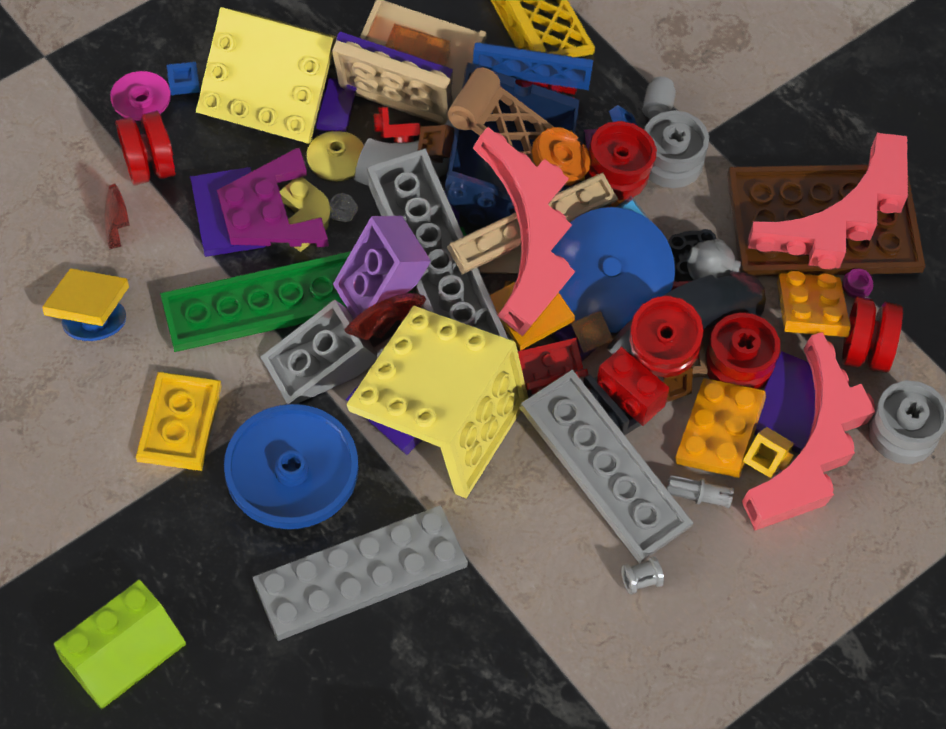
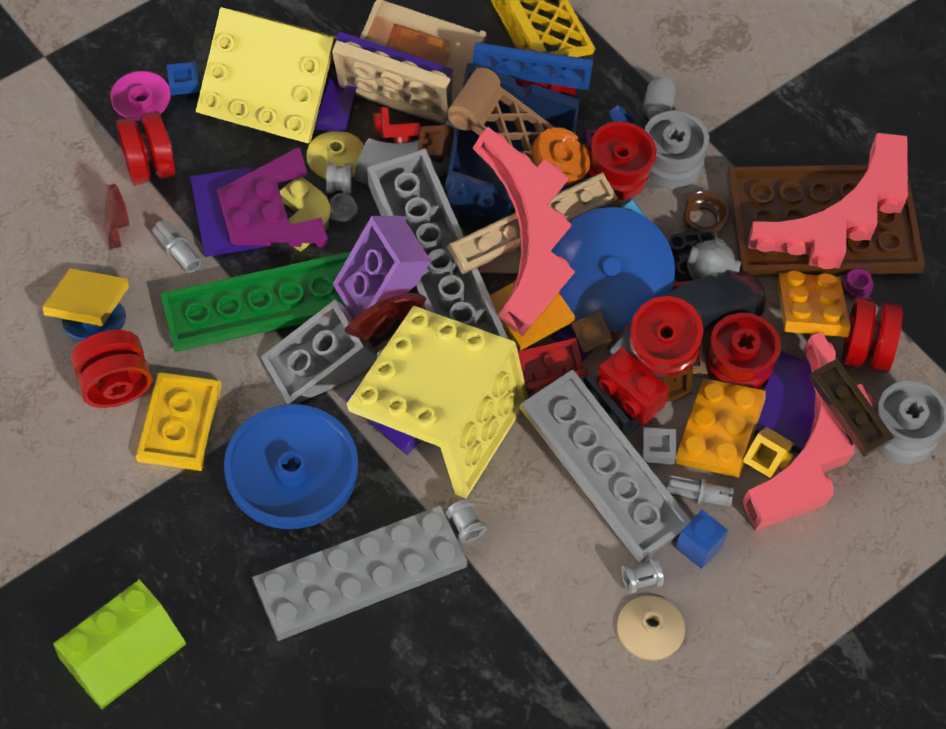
none -> red wheel [70,329,153,408]
none -> light grey axle [152,220,202,273]
none -> light grey wheel [326,163,352,194]
none -> light grey bush [445,499,487,543]
none -> tan dish [617,595,685,661]
none -> light grey plate [642,427,676,464]
none -> blue brick [676,509,728,569]
none -> reddish brown piece [684,191,730,233]
none -> dark brown plate [808,358,894,457]

